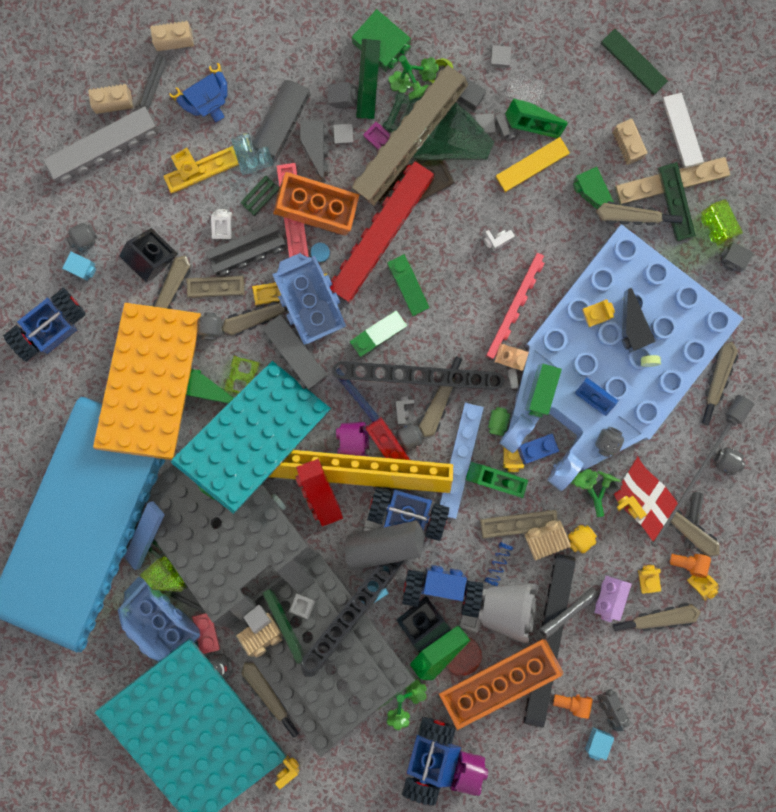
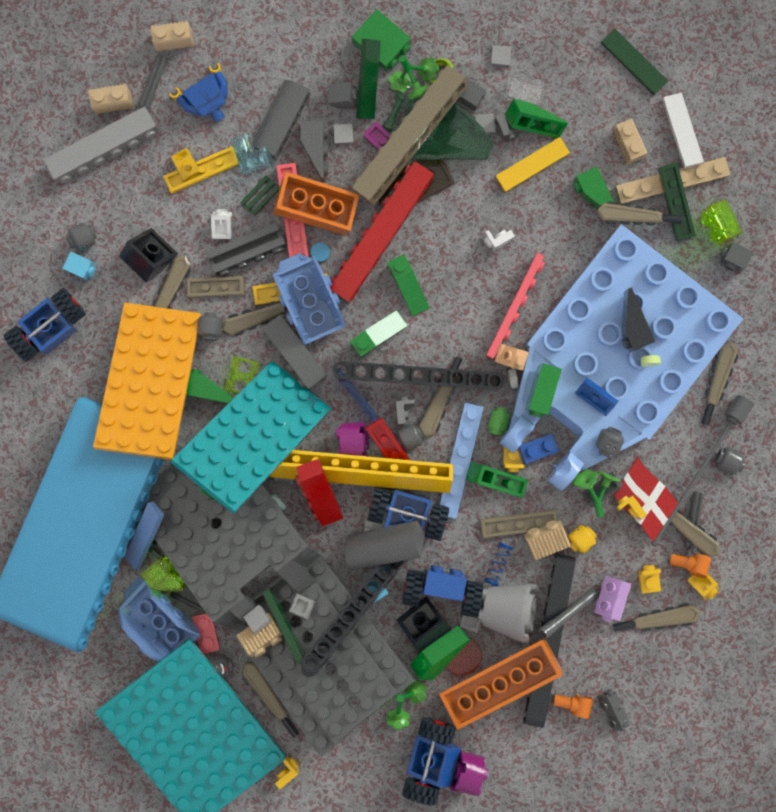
yellow bracket [582,299,615,328] -> none
medium azure brick [585,727,614,761] -> none

